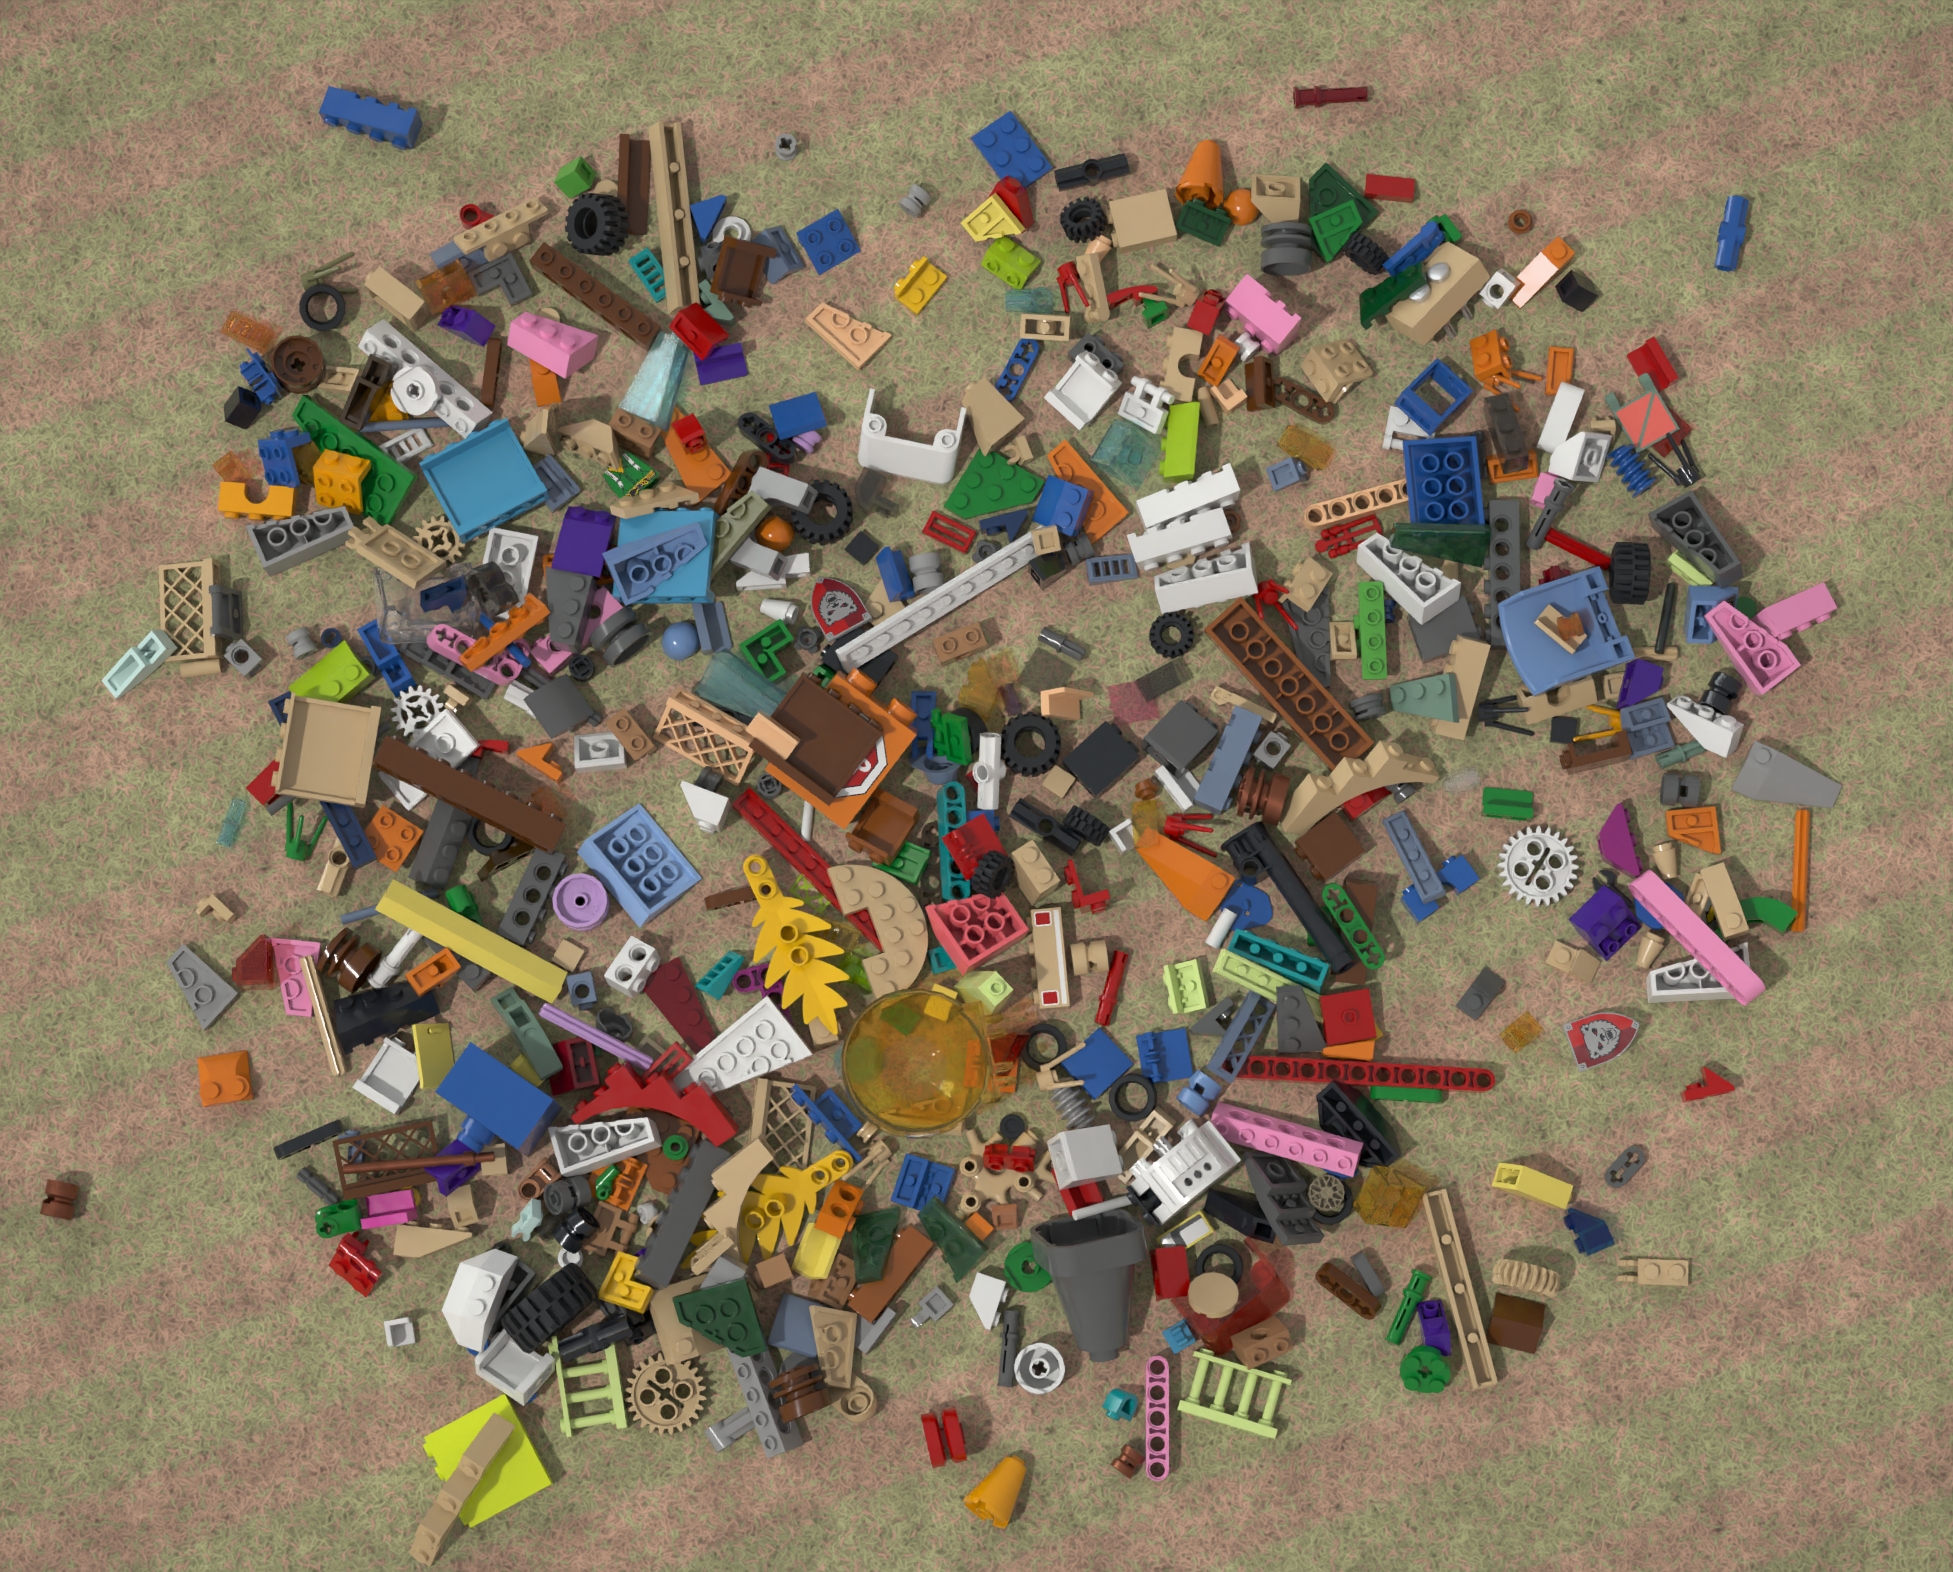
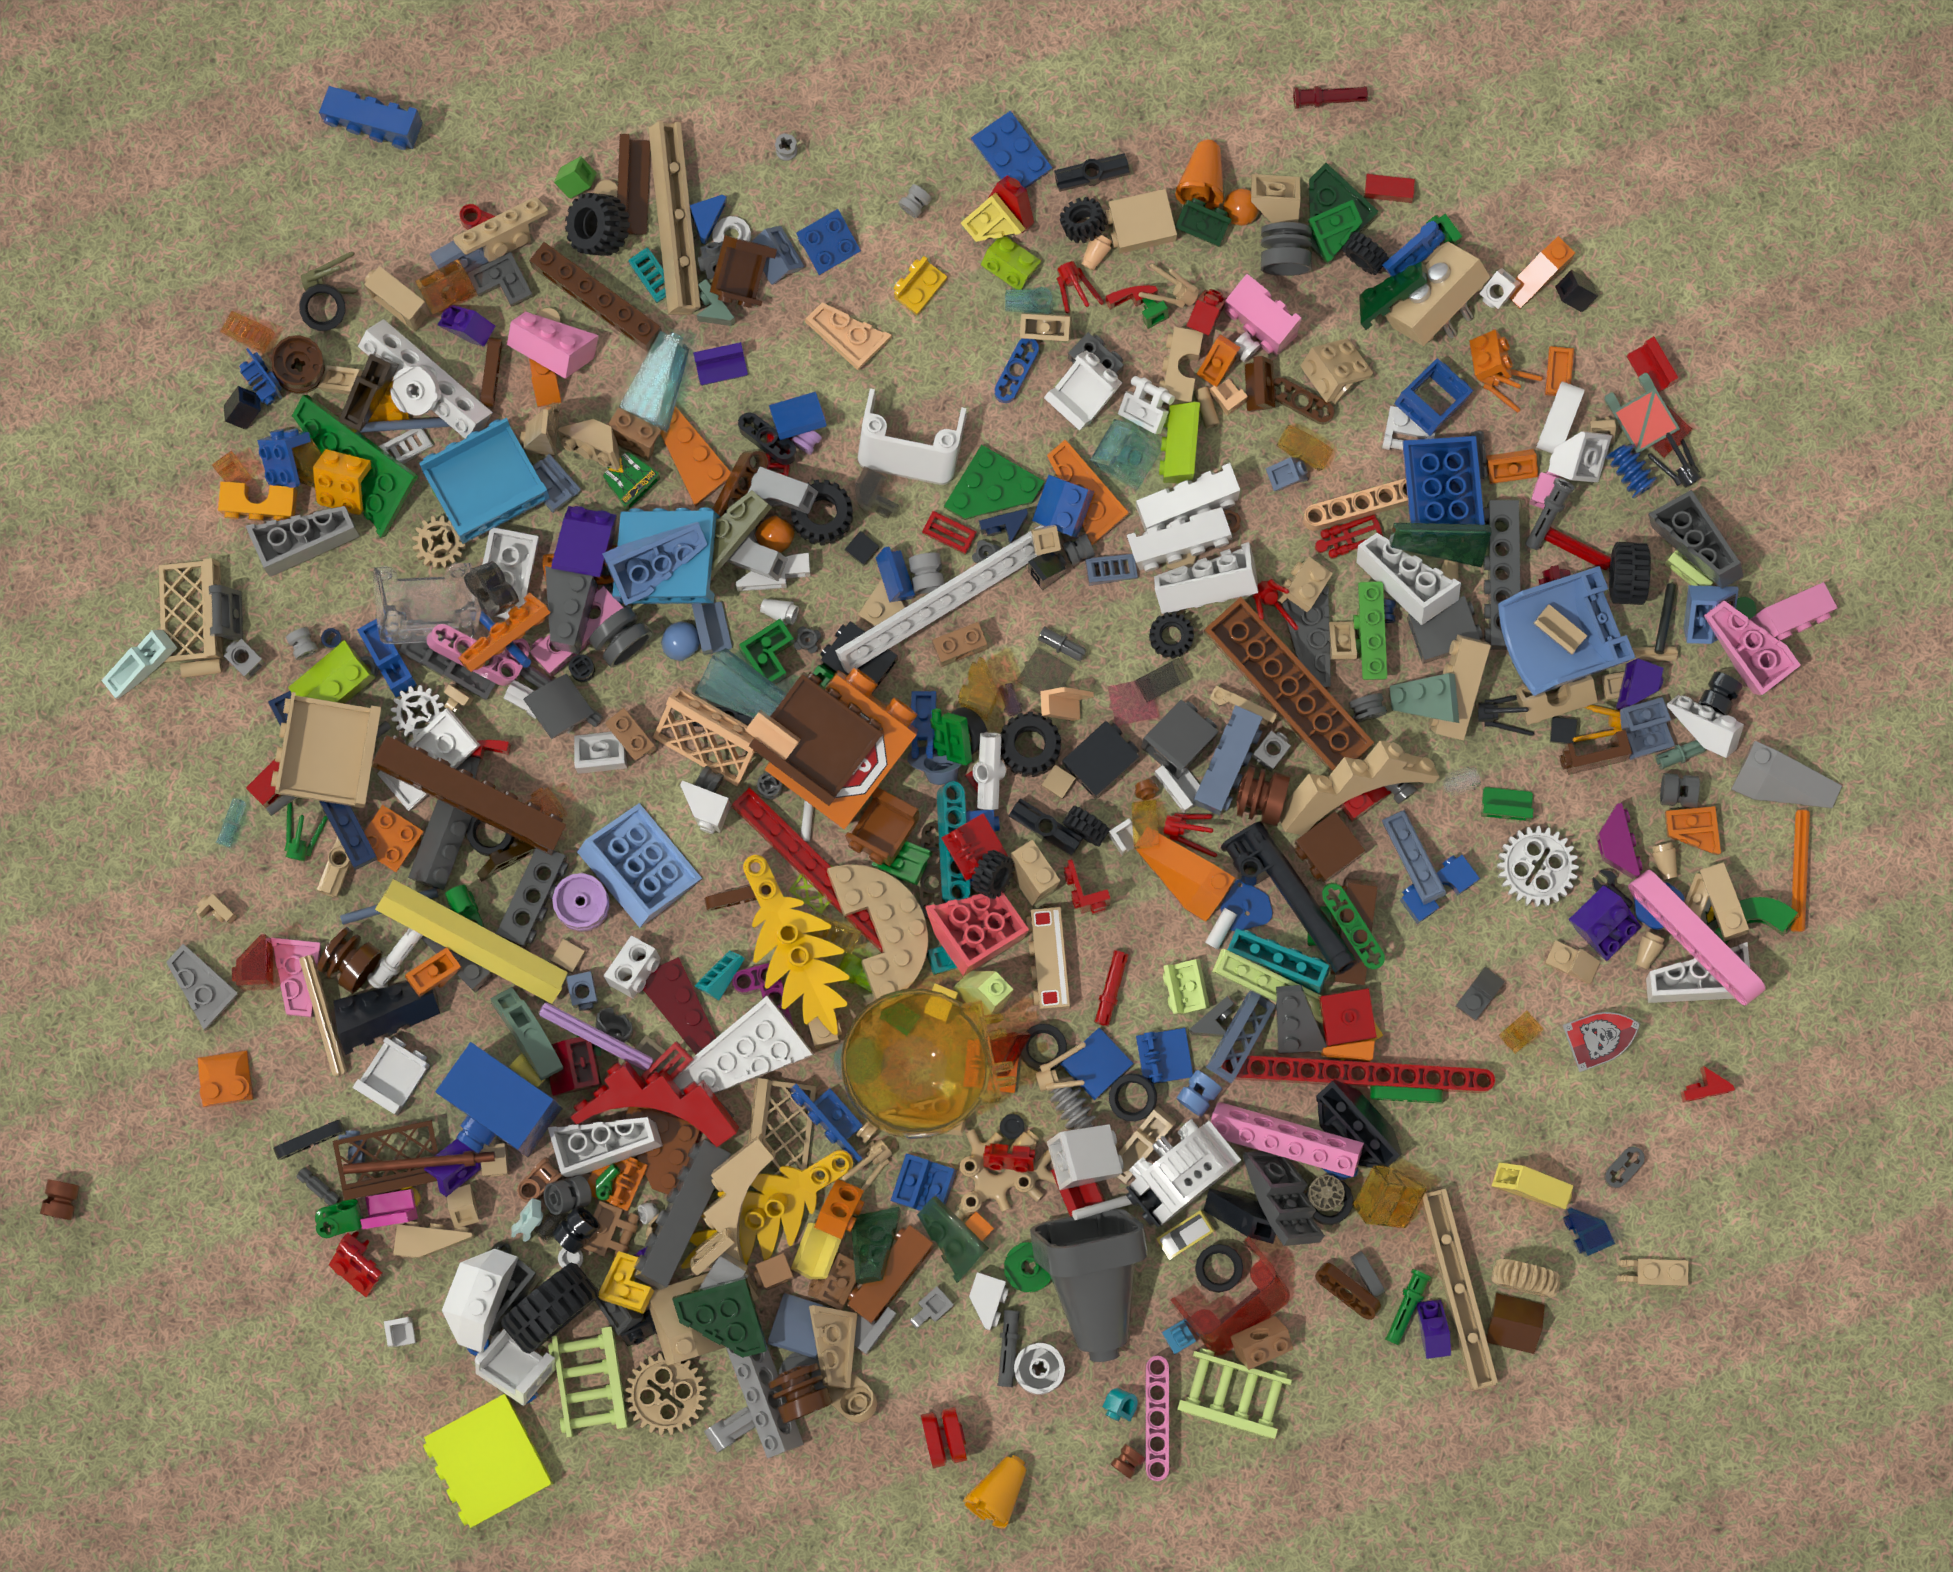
tan tile [345,516,445,589] -> none
tan arch [409,1412,515,1567] -> none
light yellow container [412,1023,454,1089] -> none
dark blue slope [420,575,468,618] -> none
orange slope [516,743,564,784] -> none
black piece [557,1314,635,1362] -> none
tan wing [610,482,699,519] -> none
green plate [663,1135,688,1161] -> none
red panel [669,302,729,361] -> none
red slope [671,413,708,455] -> none
shield [811,577,872,643] -> none
tan slope [962,377,1025,457] -> none
nougat tile [991,1204,1018,1230] -> none
tan tile [1002,435,1033,467] -> none
tan wheel [1070,940,1109,976] -> none
tan plate [1076,252,1110,323] -> none
red panel [1149,1245,1190,1301] -> none
tan tile [1188,1272,1239,1318] -> none
green plate [1400,1346,1451,1393] -> none
clear smoke brick [1483,392,1529,475] -> none
dark orange plate [1508,210,1532,234] -> none
clear orange wheel [1557,612,1584,641] -> none
blue piece [1714,195,1749,272] -> none

